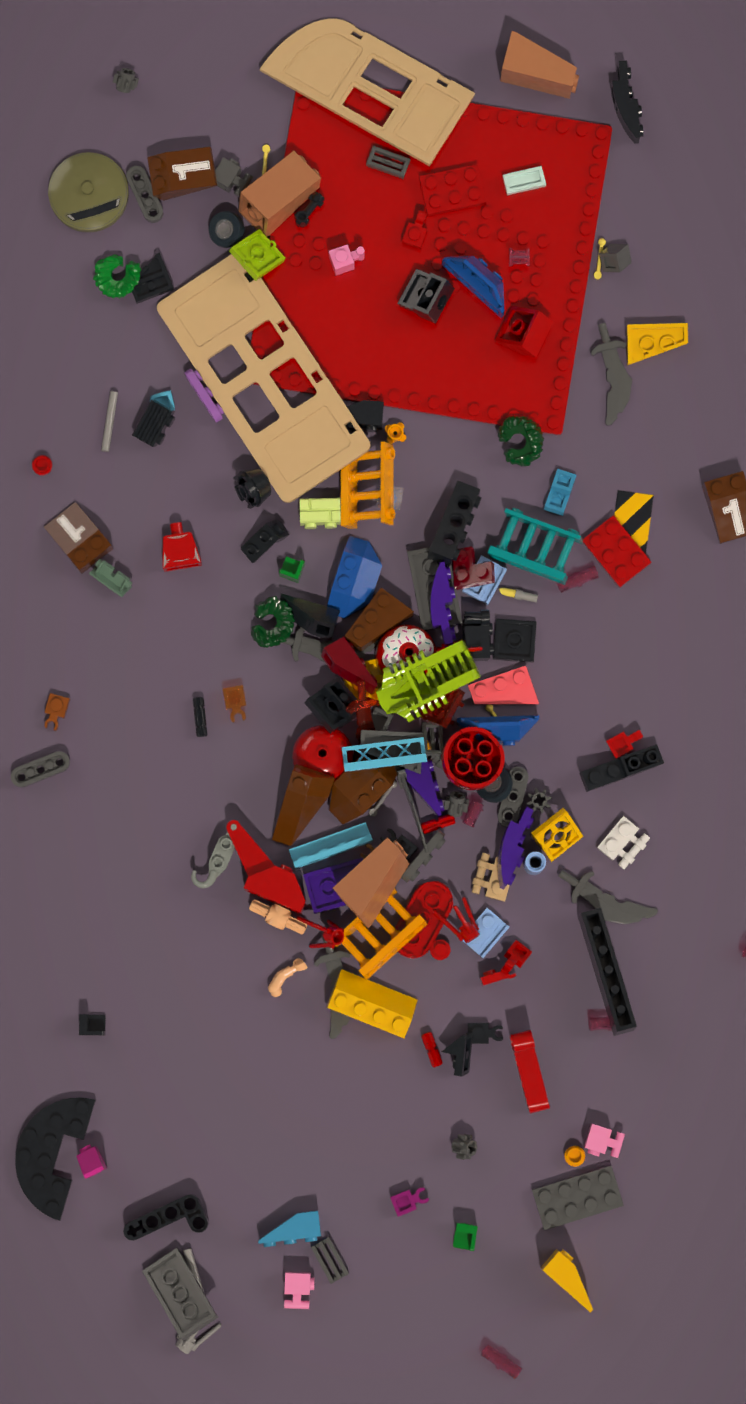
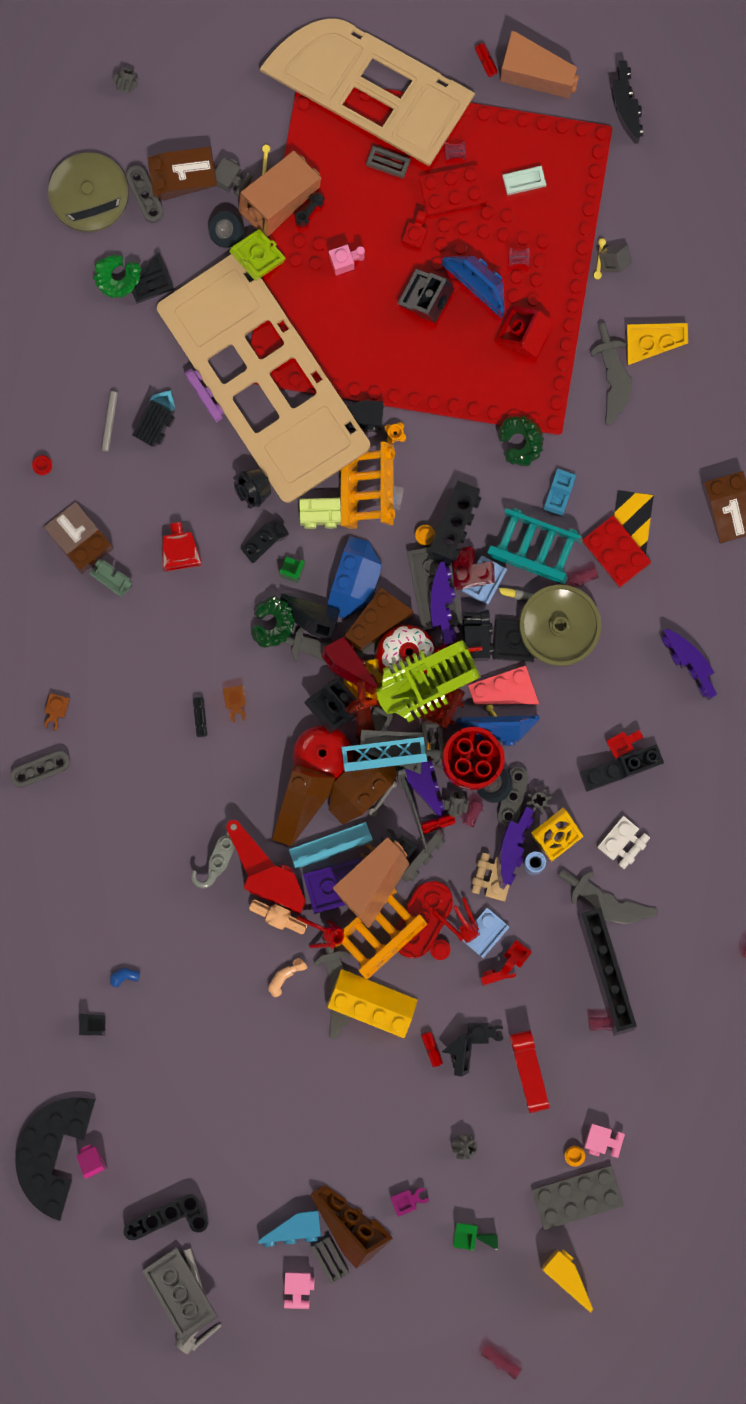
none -> blue arm [110,968,141,987]
none -> reddish brown wedge [311,1185,393,1269]
none -> light orange plate [415,525,435,545]
none -> clear pink bush [445,141,466,161]
none -> red piece [475,43,497,77]
none -> dark green slope [476,1233,498,1250]
none -> olive dish [519,585,601,667]
none -> dark purple slope [661,629,717,700]

